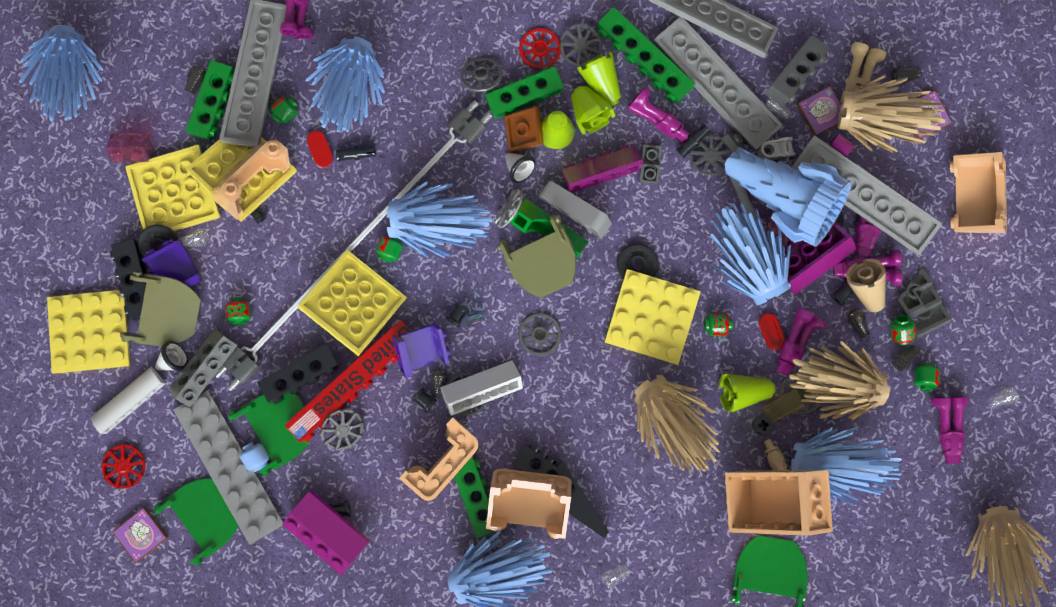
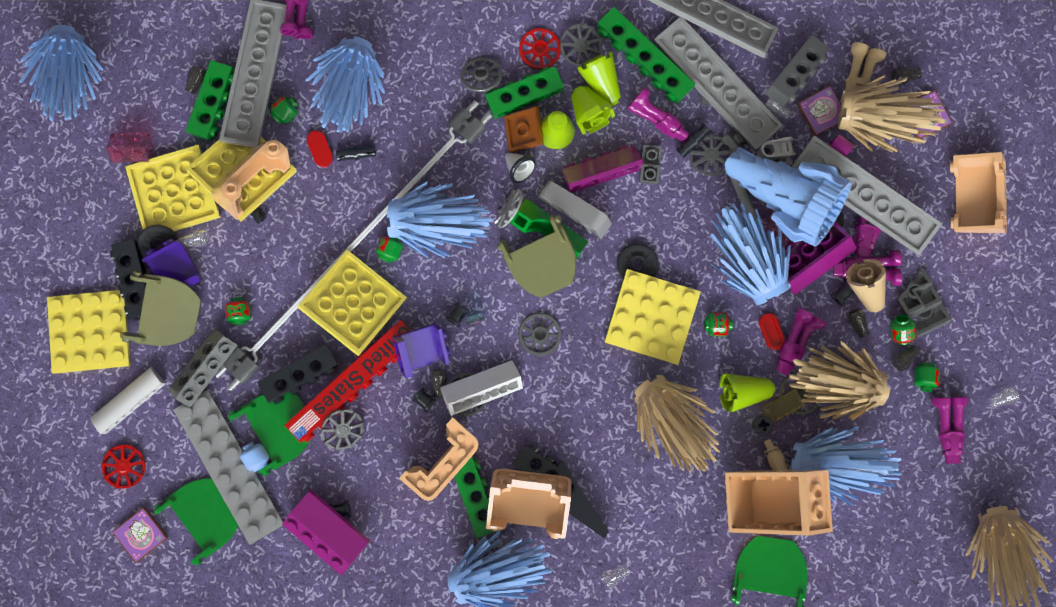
white hat [155,341,188,371] -> none

